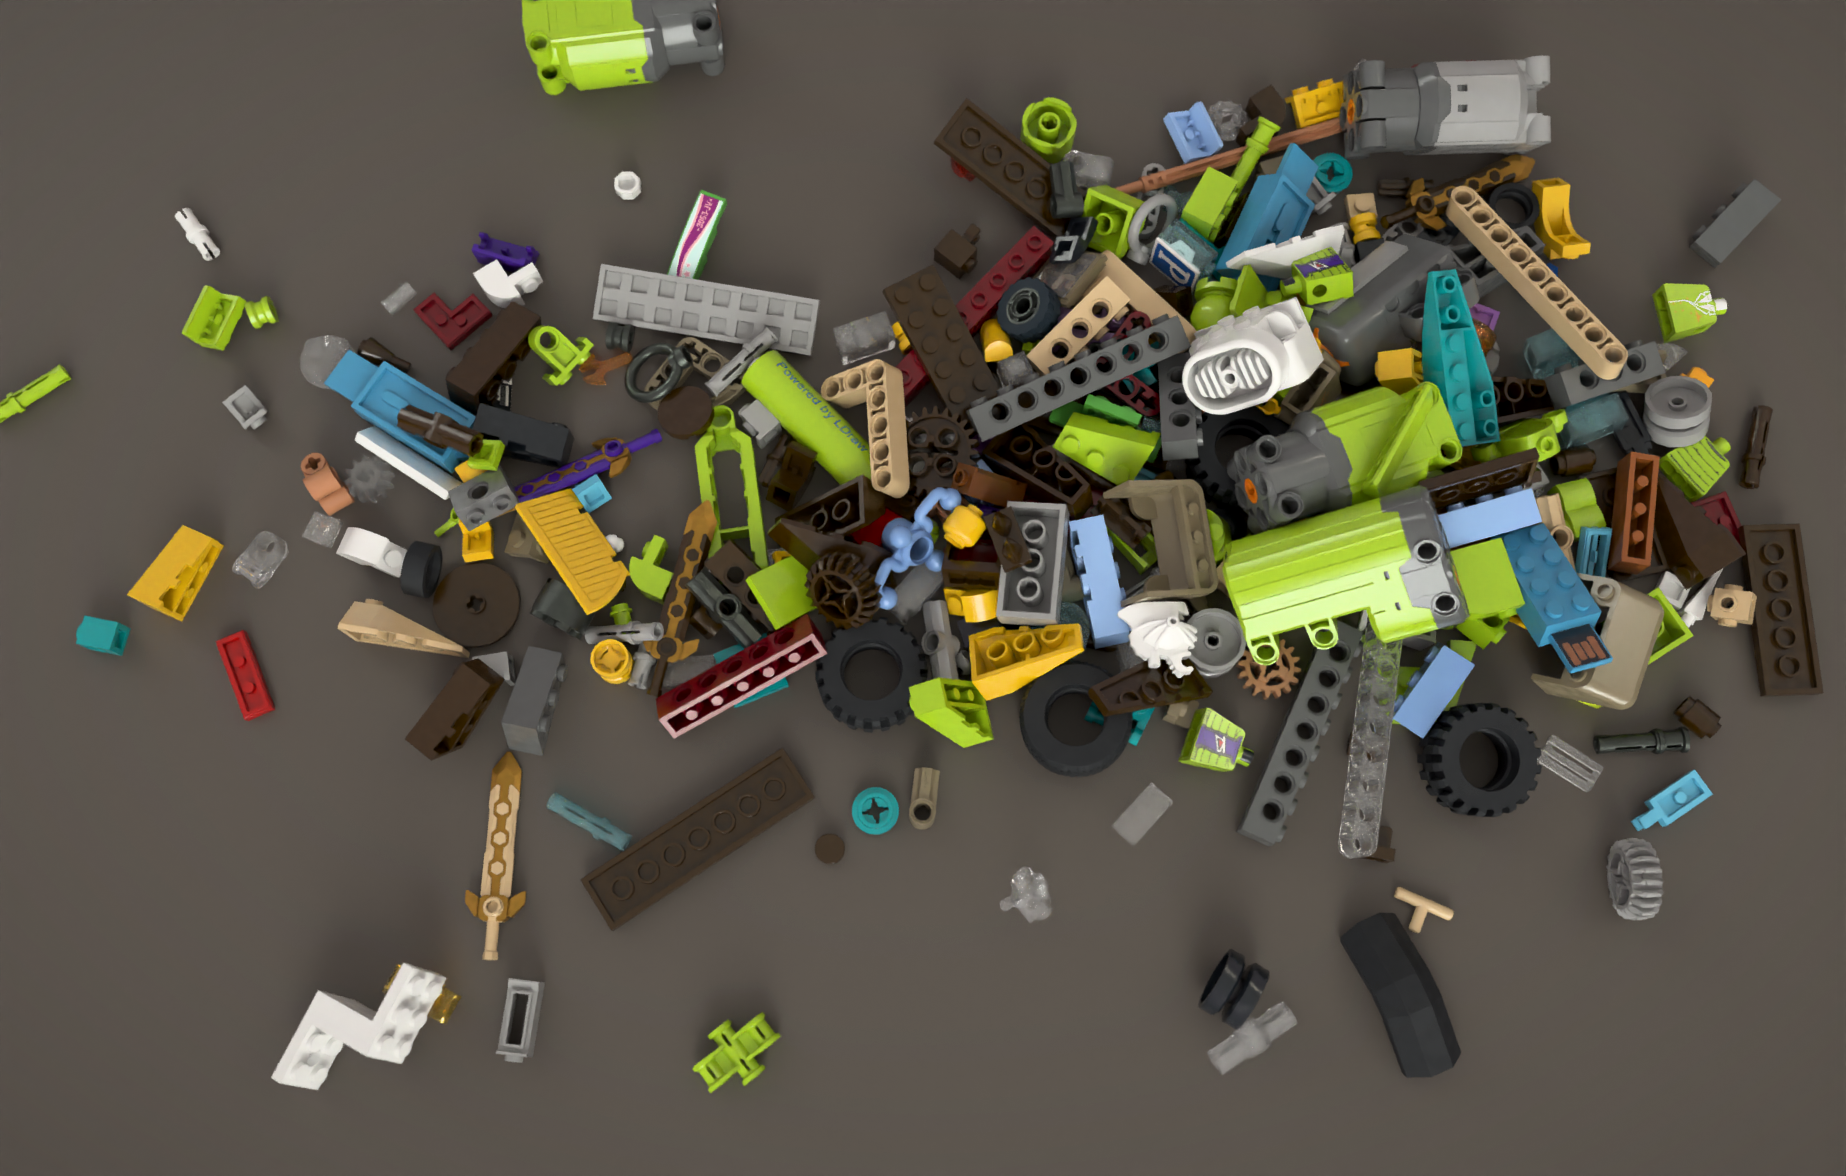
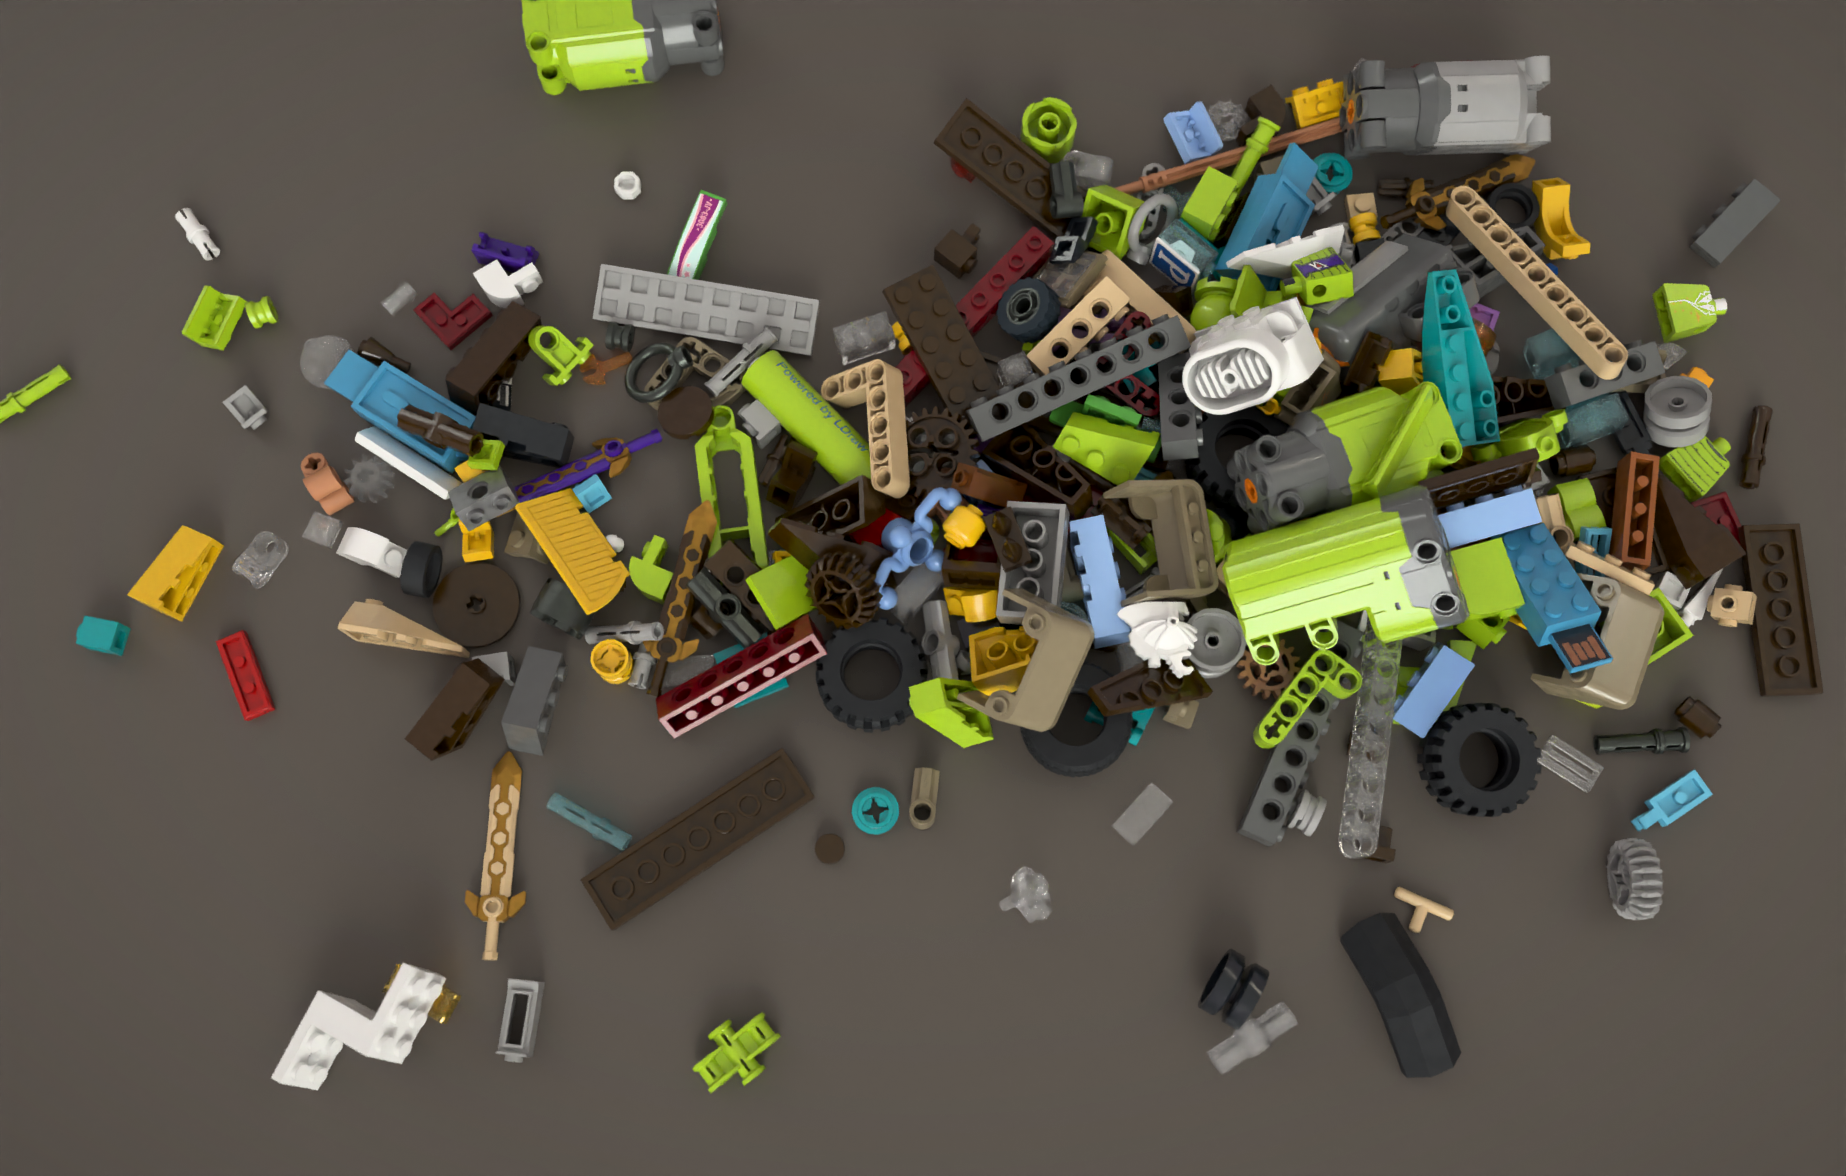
lime pin [609,603,635,634] -> none
yellow brick [980,319,1013,362] -> none
lime torso [1178,708,1254,772] -> none
none -> dark tan windscreen [957,588,1094,732]
none -> lime beam [1253,649,1362,749]
none -> light grey wheel [1287,789,1327,837]
none -> dark brown hinge [1343,331,1393,392]
none -> tan plate [1565,541,1655,595]

